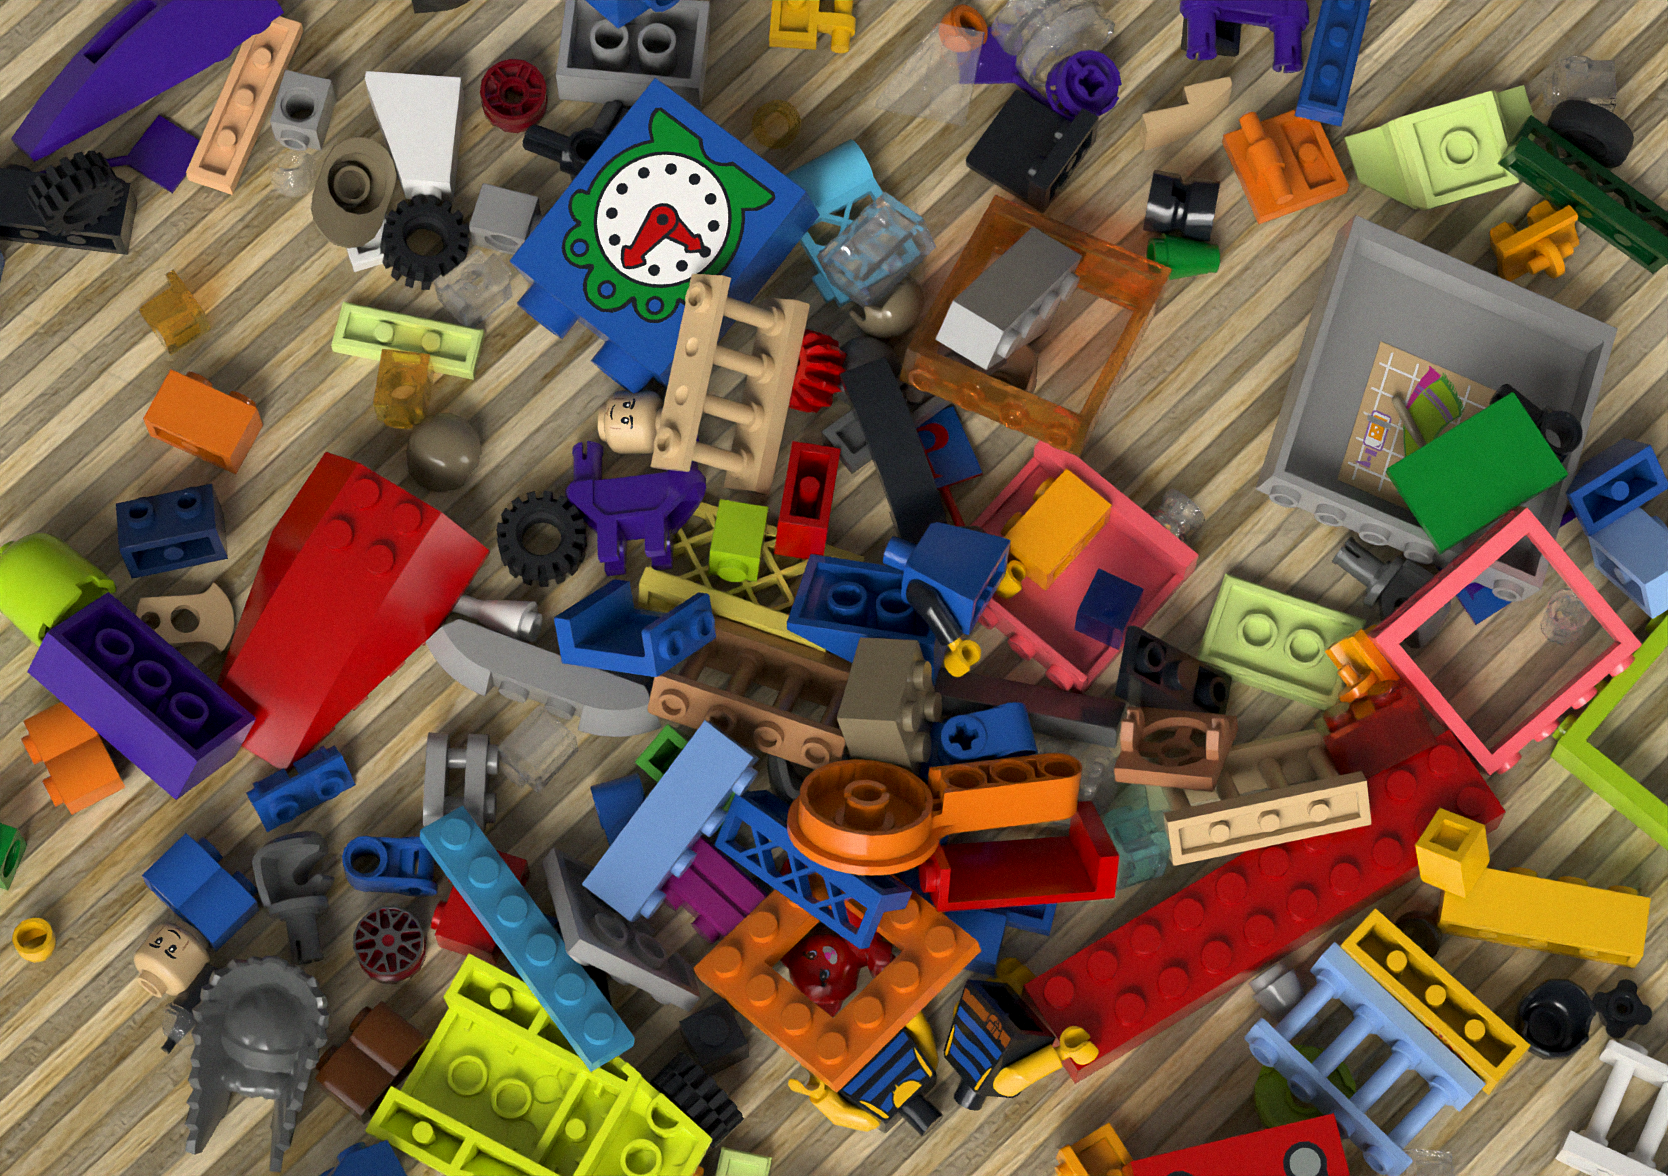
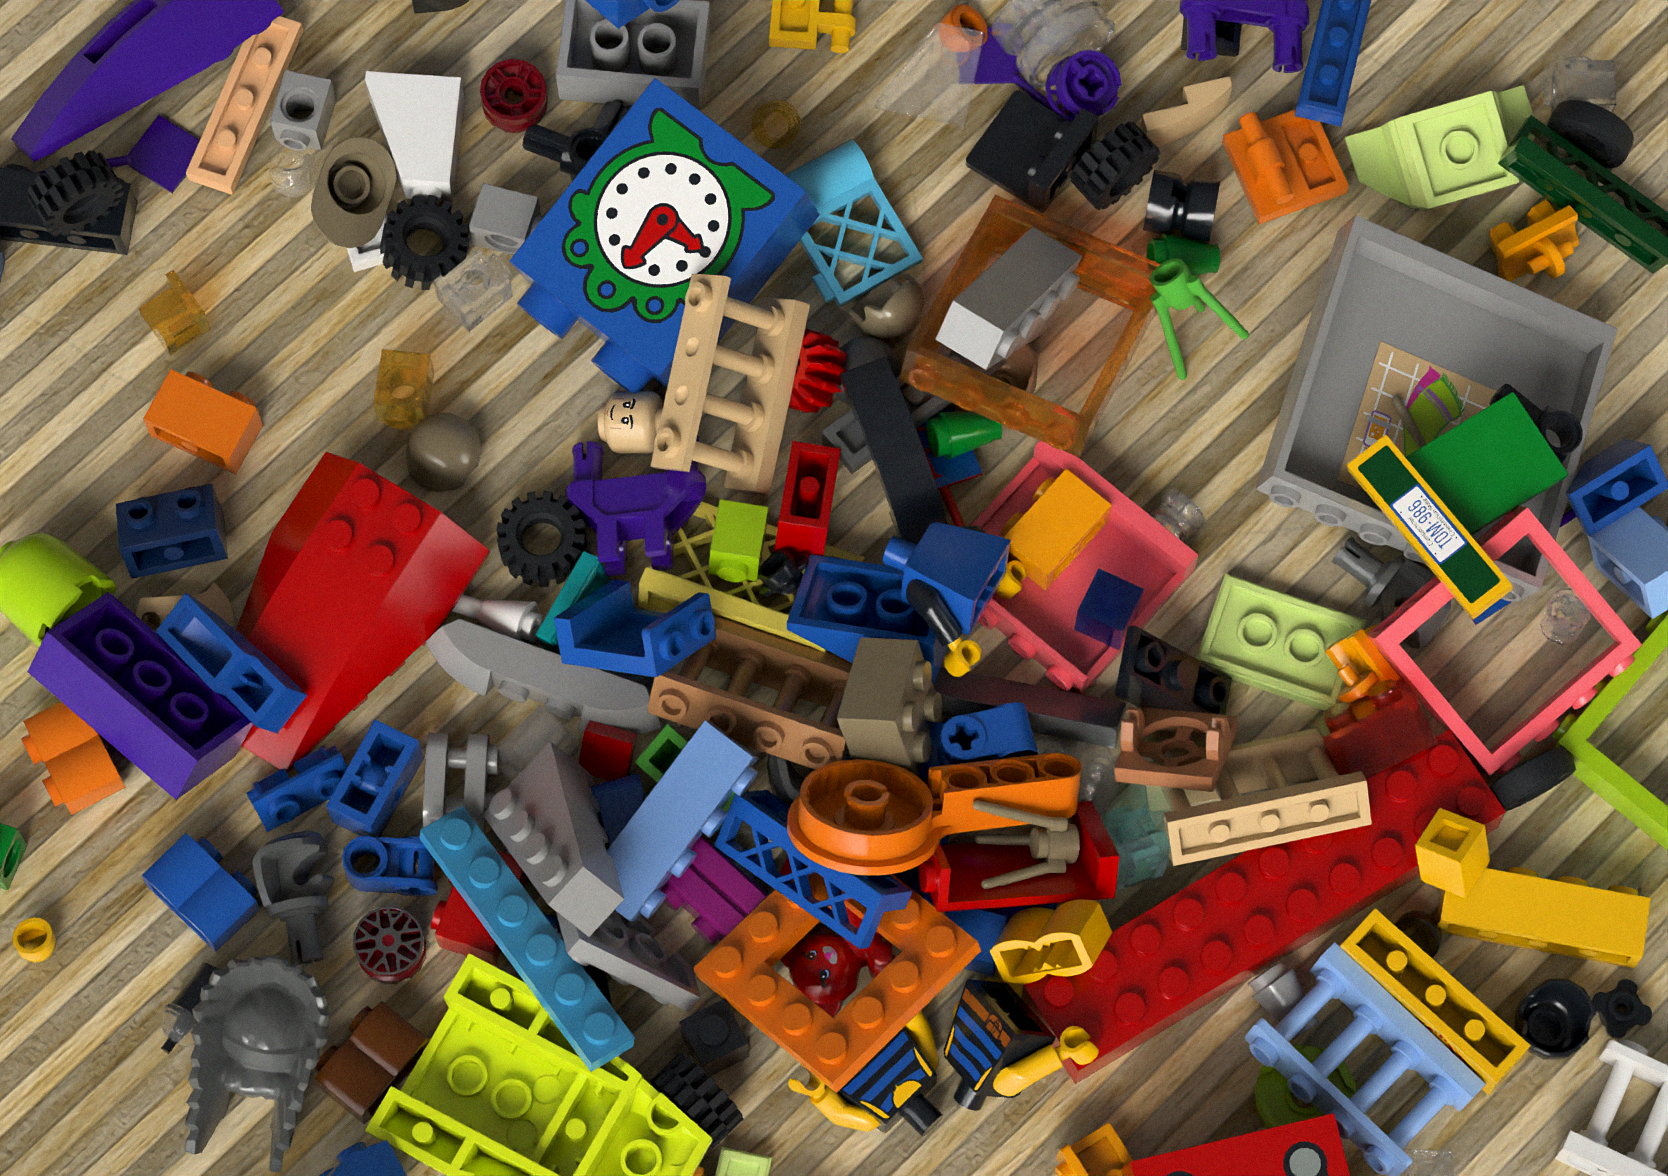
tan head [134,920,210,998] -> none
yellowish green tile [331,302,485,380] -> none
clear brick [817,192,936,308] -> none
none -> blue slope [155,593,307,734]
none -> blue brick [326,719,424,837]
none -> light grey wedge [482,741,624,937]
none -> teal tile [536,551,610,655]
none -> red tile [578,720,637,780]
none -> black plate [758,550,809,597]
none -> green cone [926,411,1002,460]
none -> dark tan plant [973,800,1080,889]
none -> yellow brick [990,899,1112,984]
none -> black tyre [1070,121,1160,210]
none -> bright green plant [1150,258,1249,380]
none -> tile [1346,434,1513,620]
none -> black tyre [1489,746,1576,811]

